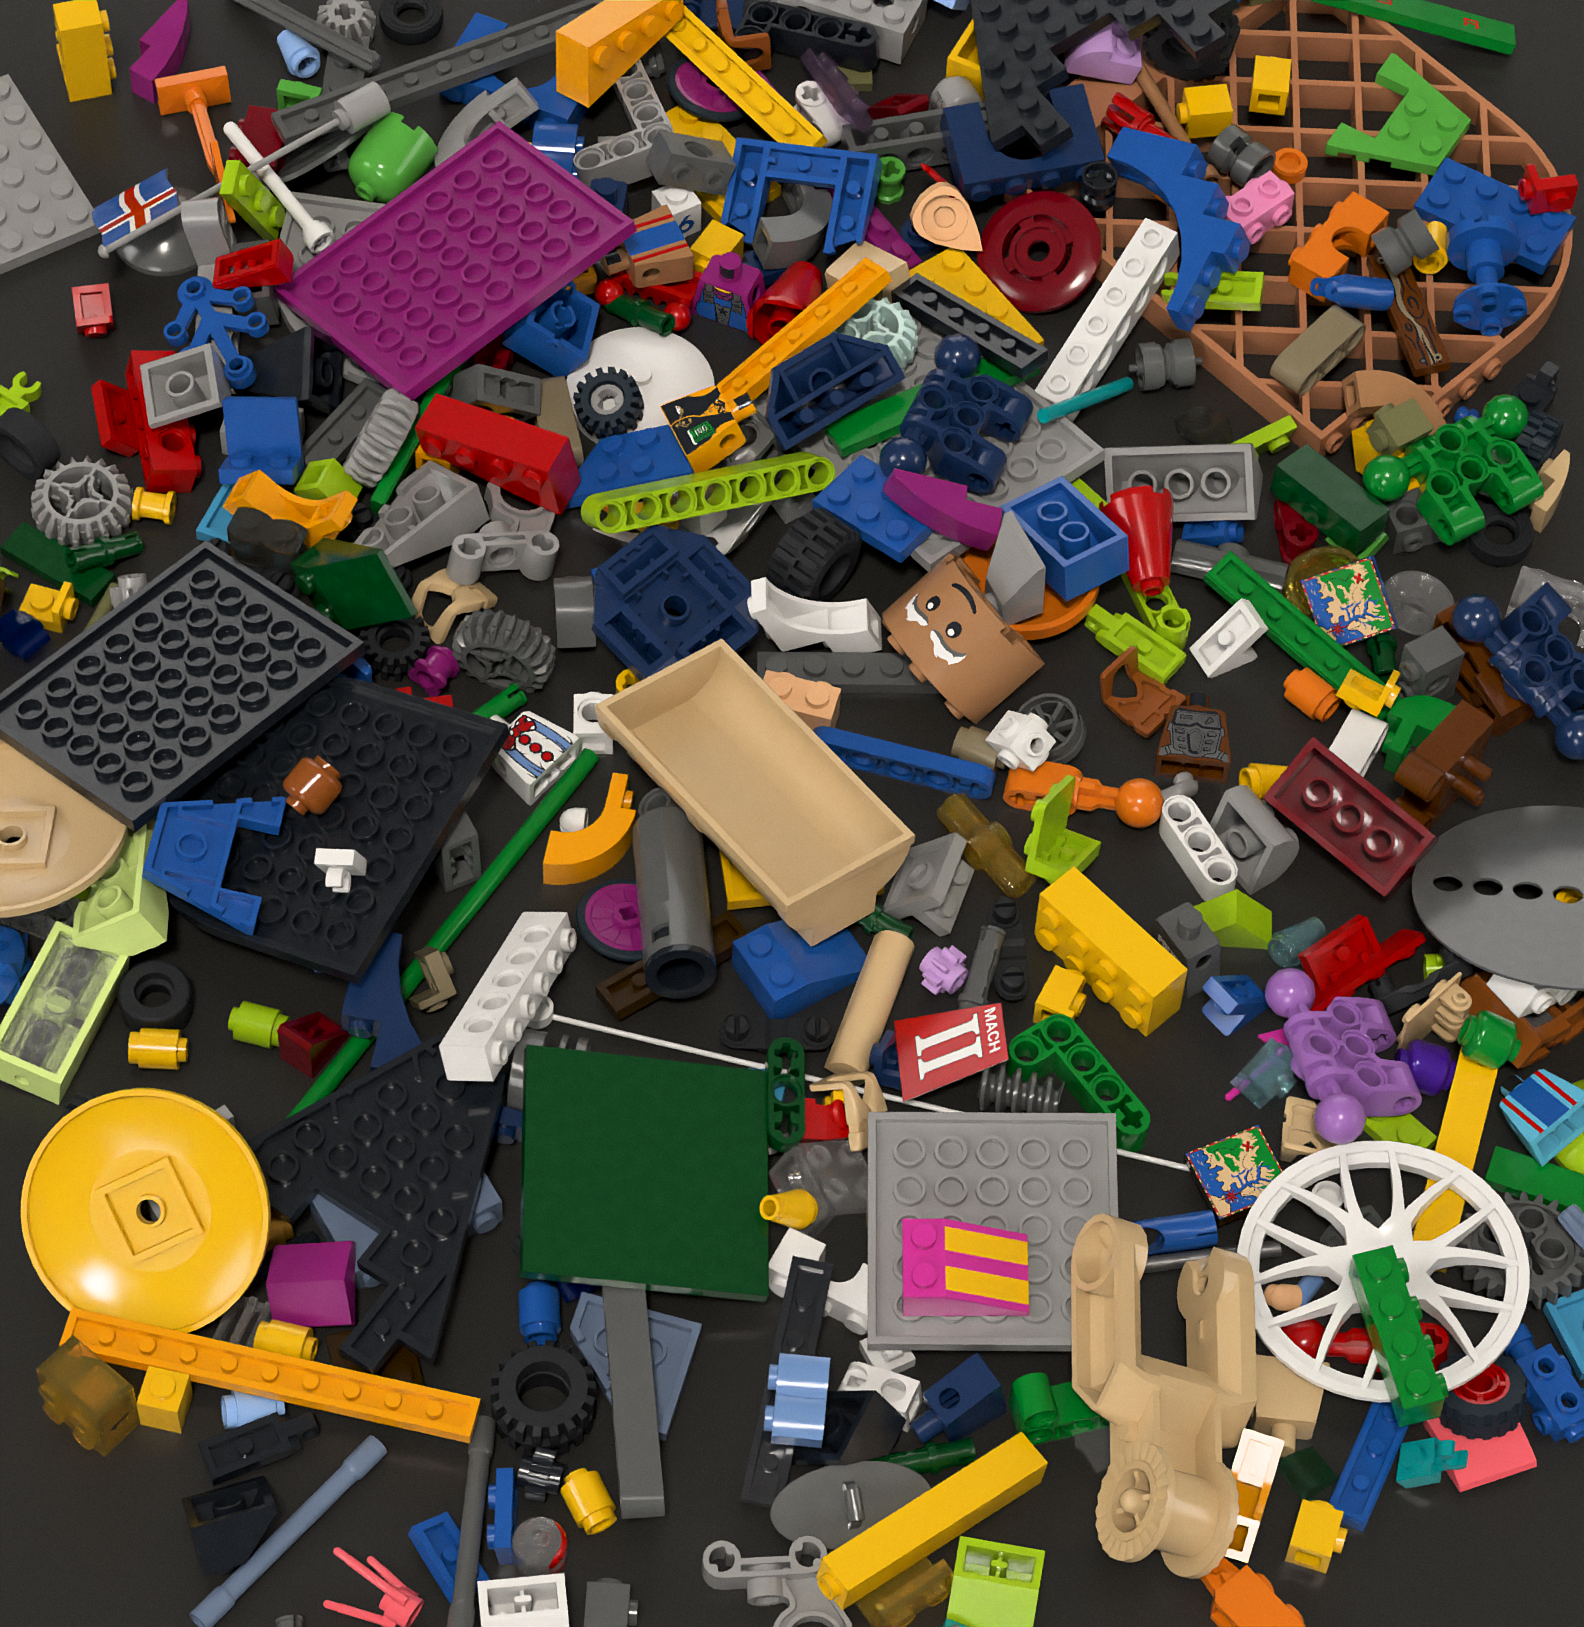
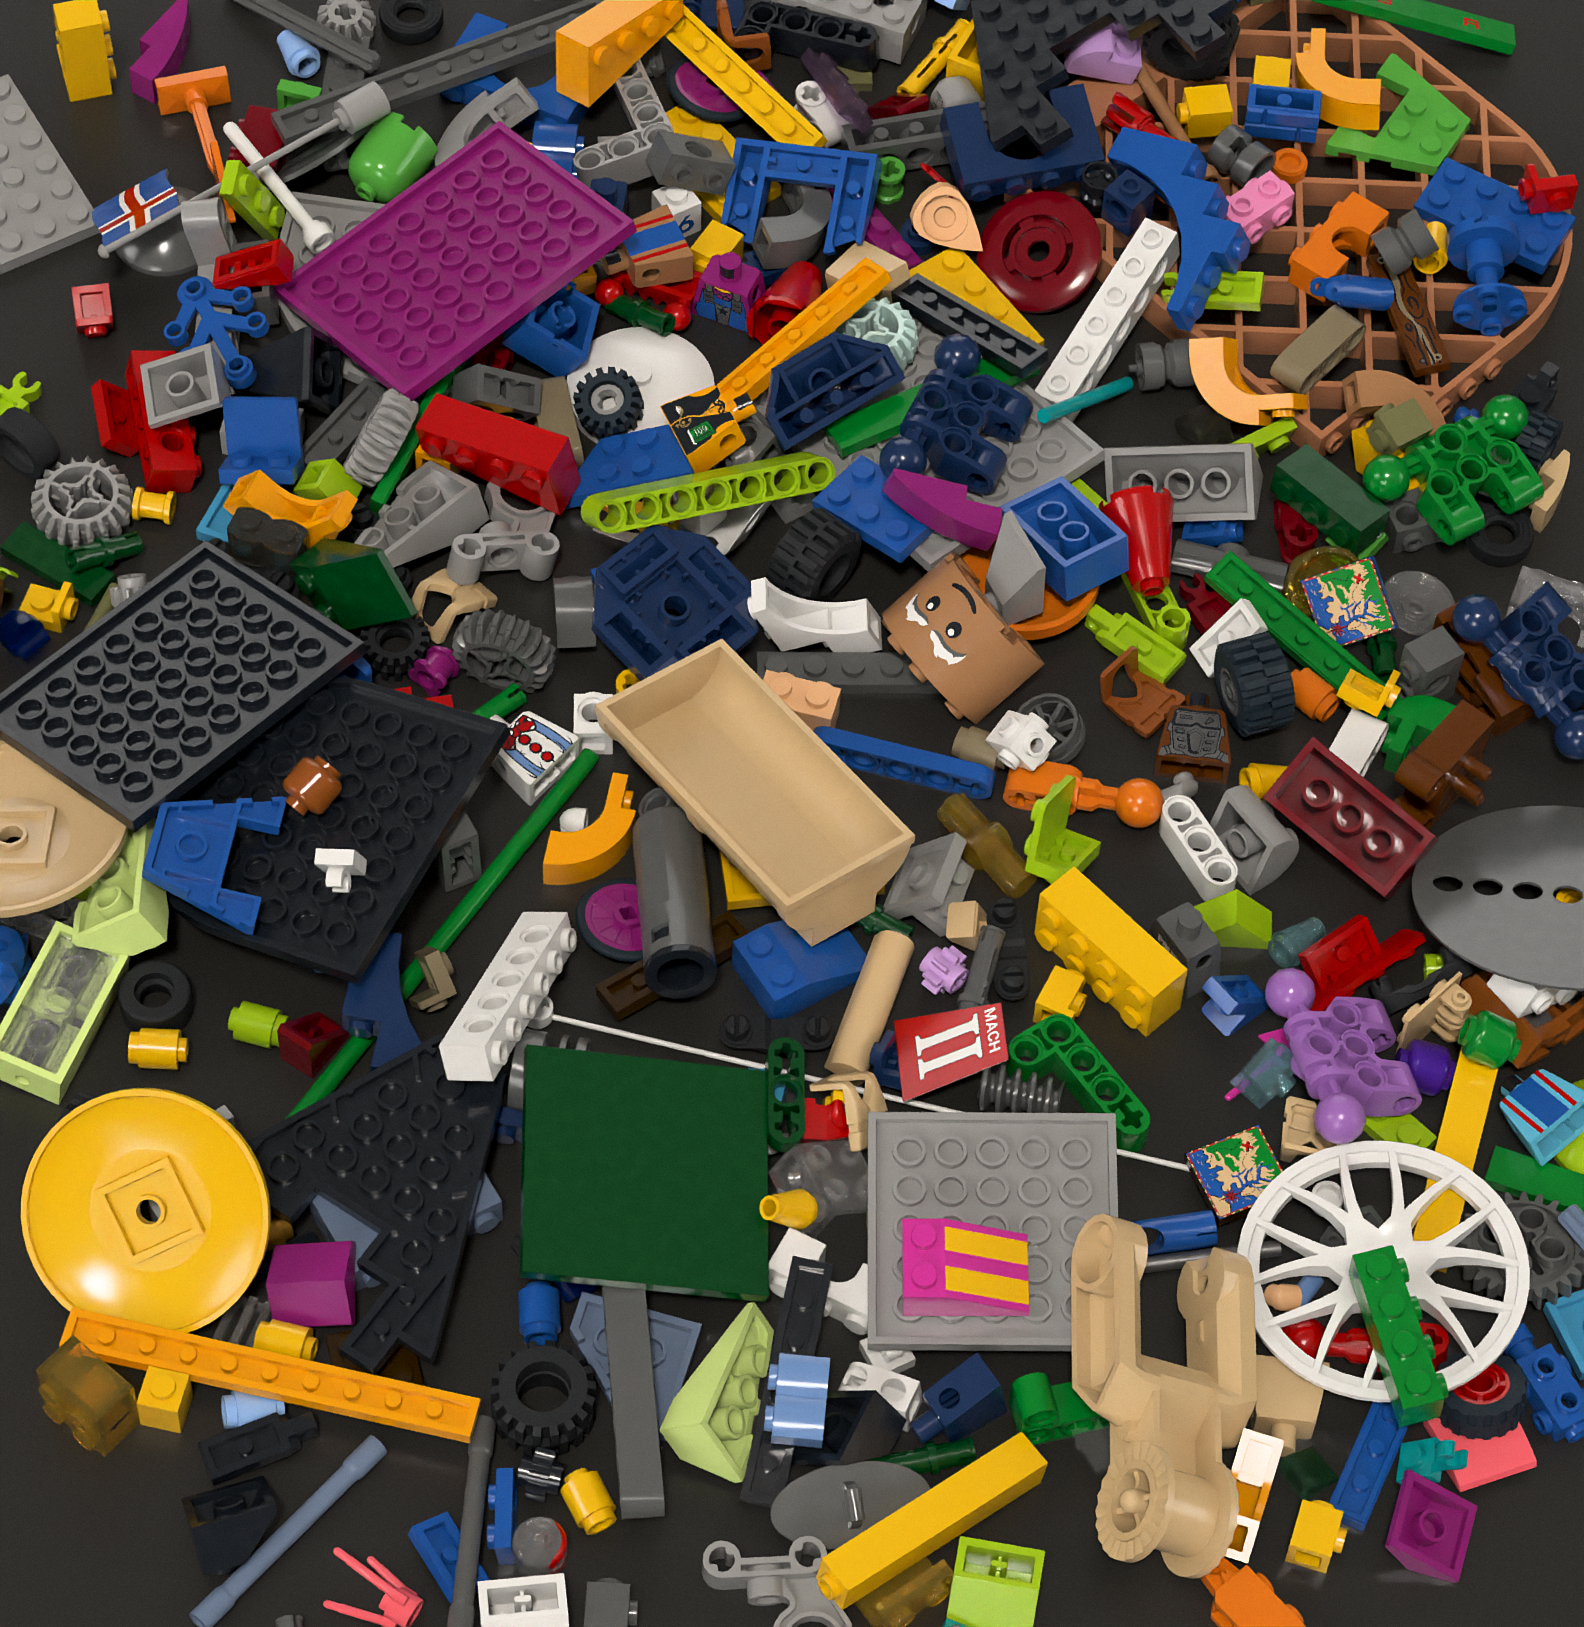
none -> yellowish green wedge [659,1302,774,1483]
none -> yellow pin [896,18,970,94]
none -> tan slope [946,901,987,951]
none -> dark blue brick [1101,169,1156,237]
none -> dark red plate [1178,573,1232,635]
none -> light orange arch [1189,337,1308,427]
none -> black wheel [1214,632,1295,737]
none -> blue brick [1243,83,1321,143]
none -> light orange arch [1295,28,1381,130]
none -> magenta slope [1385,1469,1478,1583]

